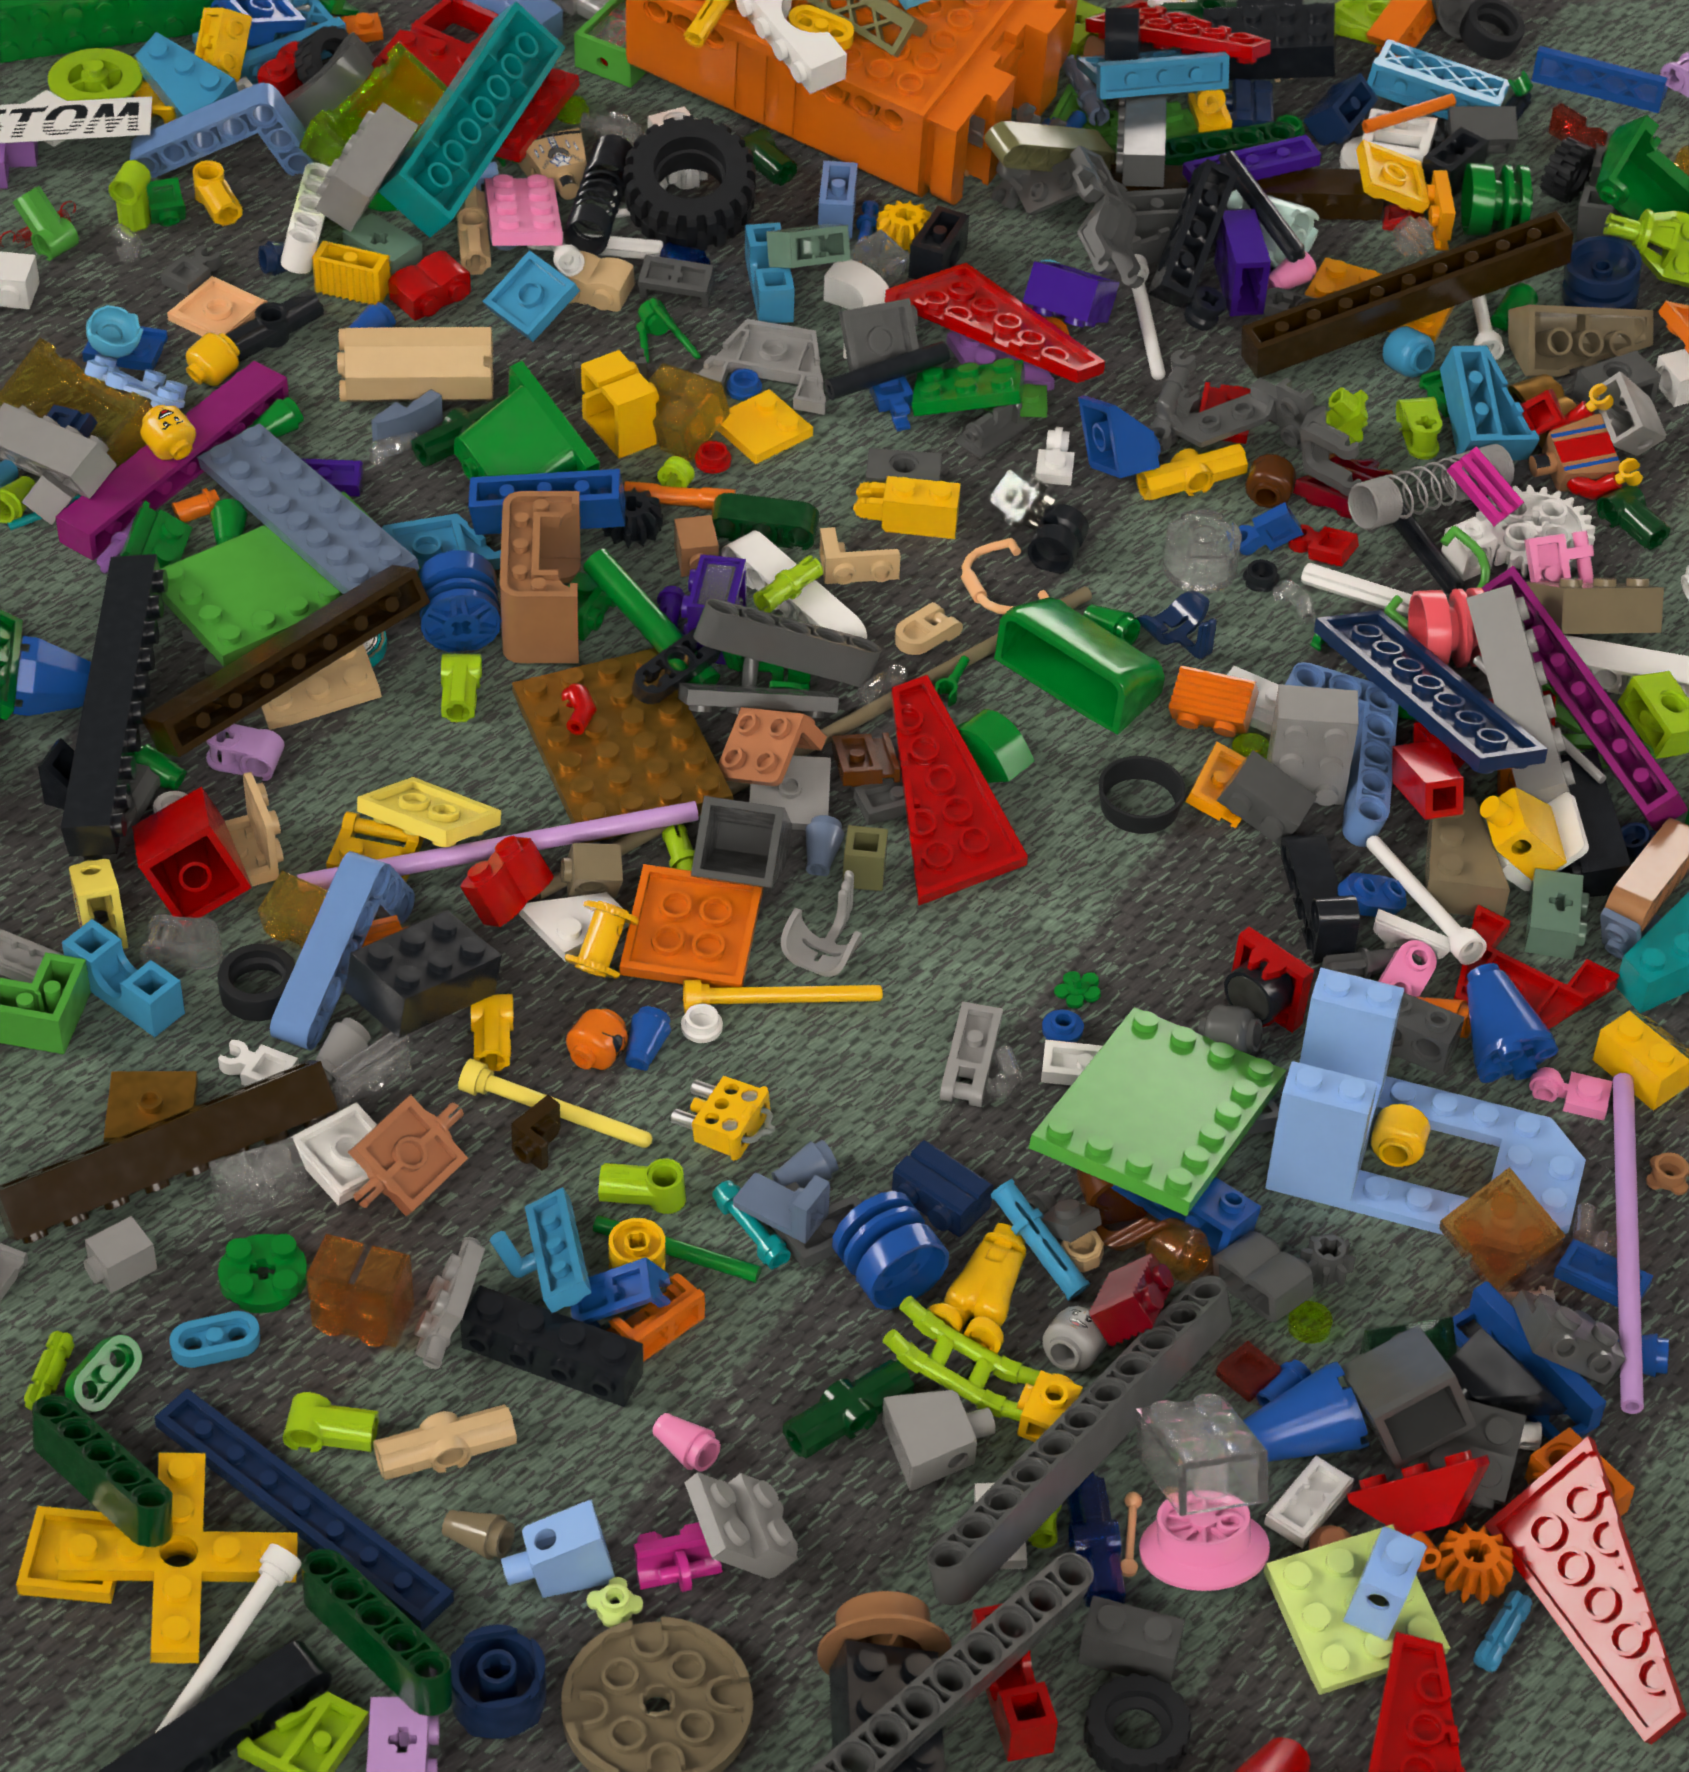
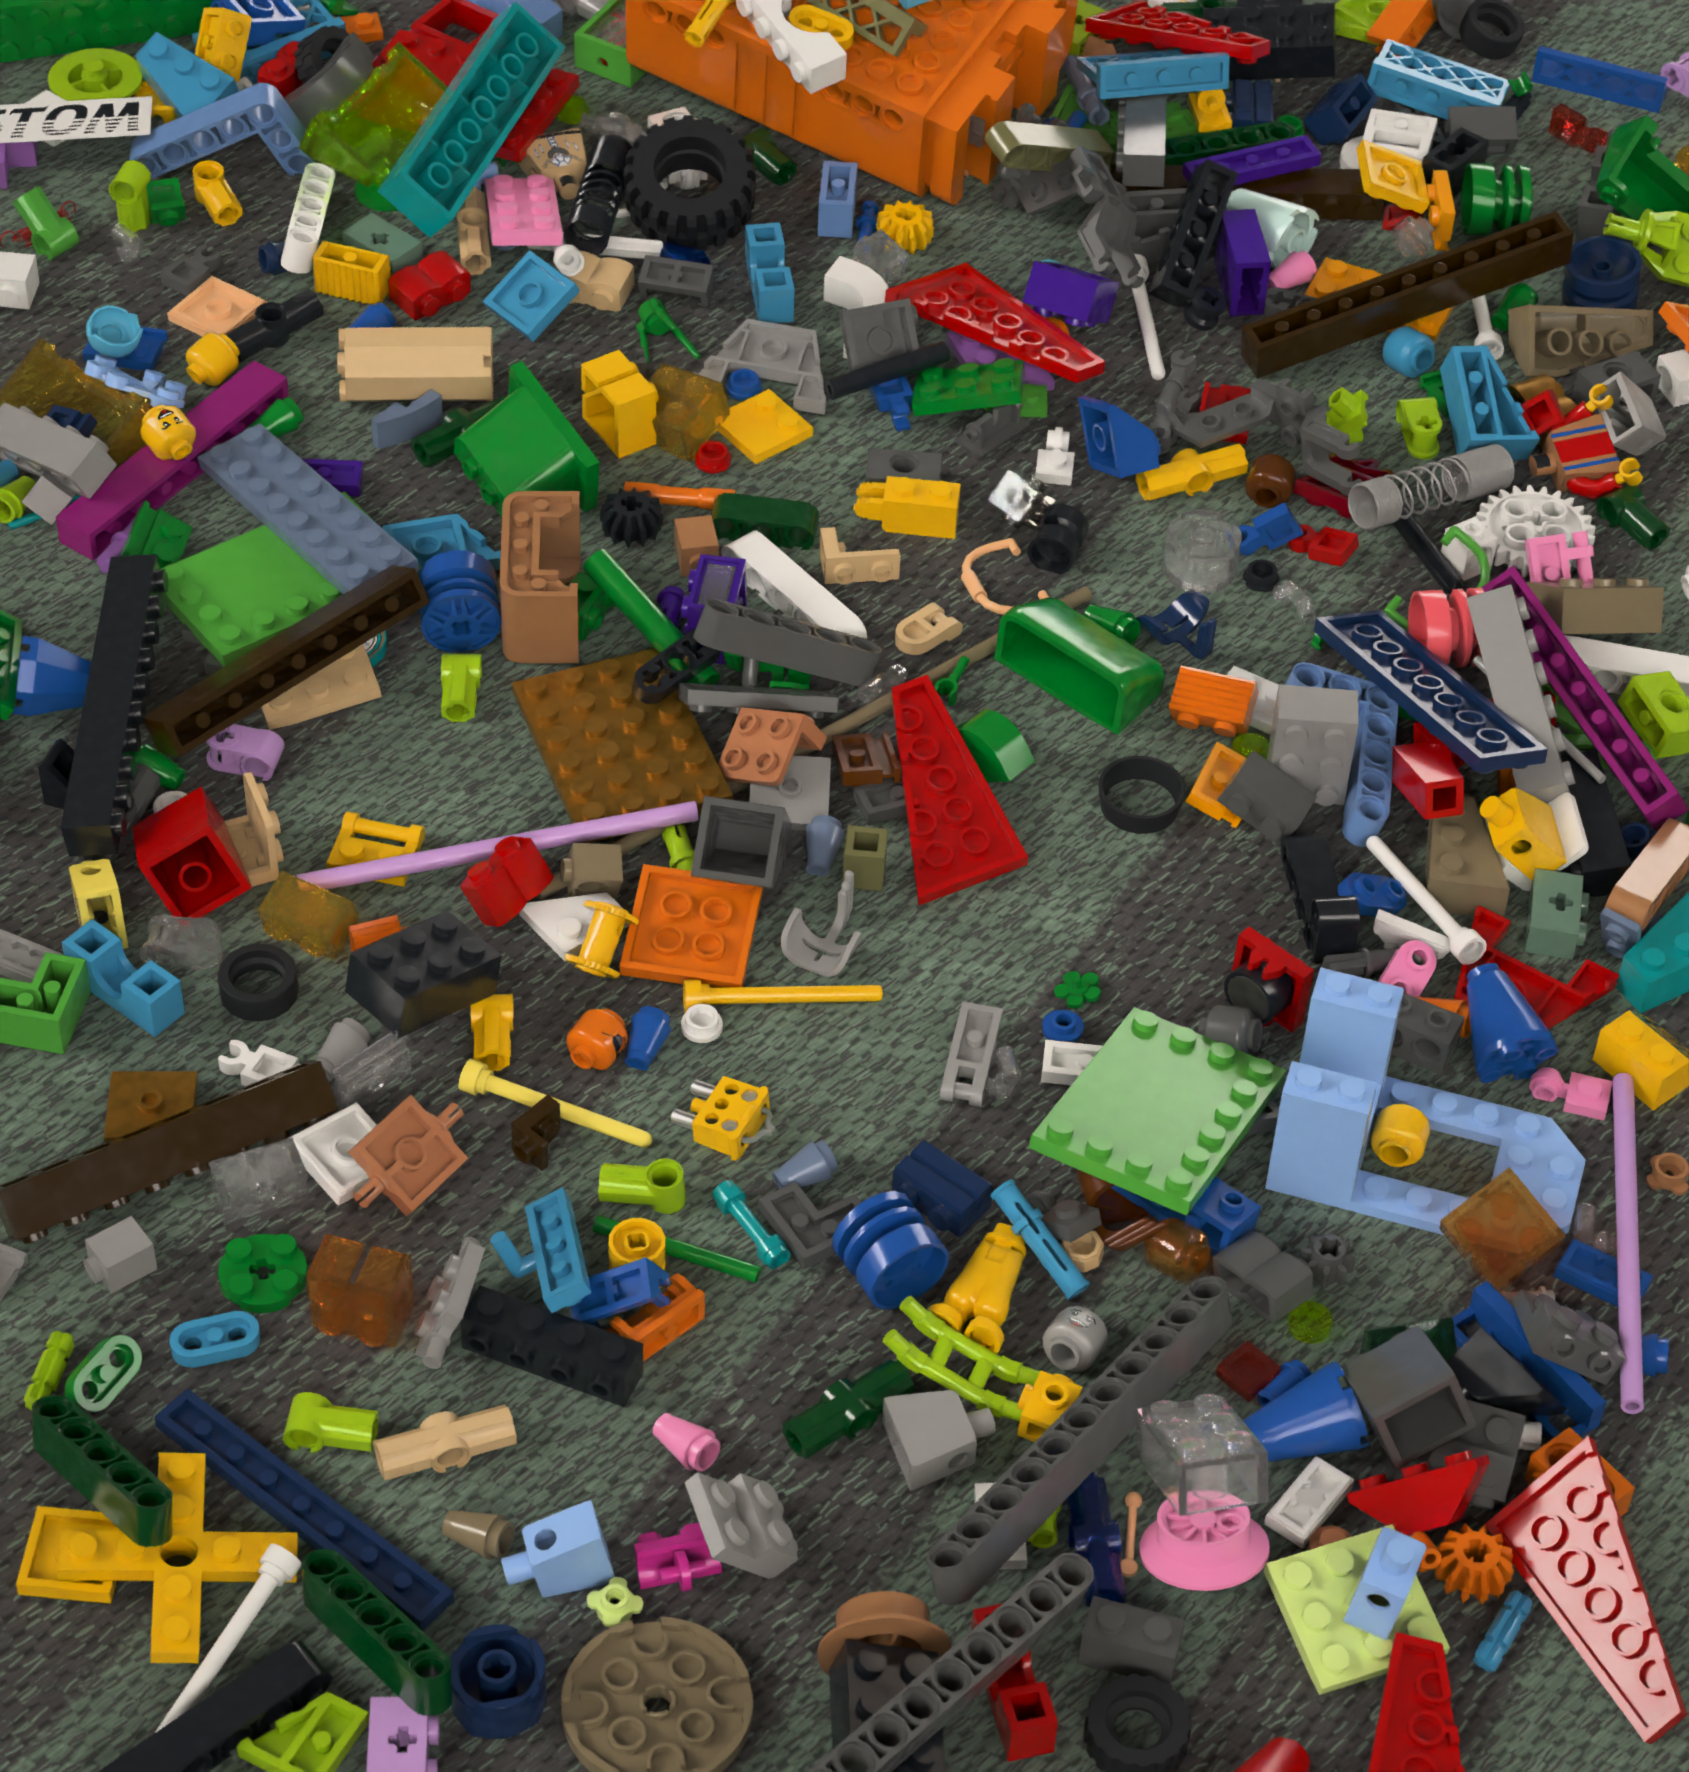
orange pin [172,488,220,523] -> none
green cone [210,499,248,545] -> none
medium blue beam [270,851,415,1050] -> none
light grey brick [315,102,419,232] -> none
light yellow plate [357,777,501,847] -> none
clear arm [369,431,419,466] -> none
blue brick [468,469,625,535] -> none
red arm [561,683,597,735] -> none
lime bush [657,456,695,488] -> none
sand blue bracket [733,1173,830,1244] -> none
lime pin [753,555,823,613] -> none
sand green brick [766,224,851,268] -> none
black brick [908,206,970,279] -> none
dark red brick [1089,1253,1174,1347] -> none
black slope [1105,8,1142,61] -> none
black axle [1218,150,1306,263] -> none
white axle [1301,563,1412,617] -> none
orange piece [1362,93,1456,134] -> none
dark pink tile [1446,446,1524,527] -> none
black tyre [1540,137,1596,204] -> none

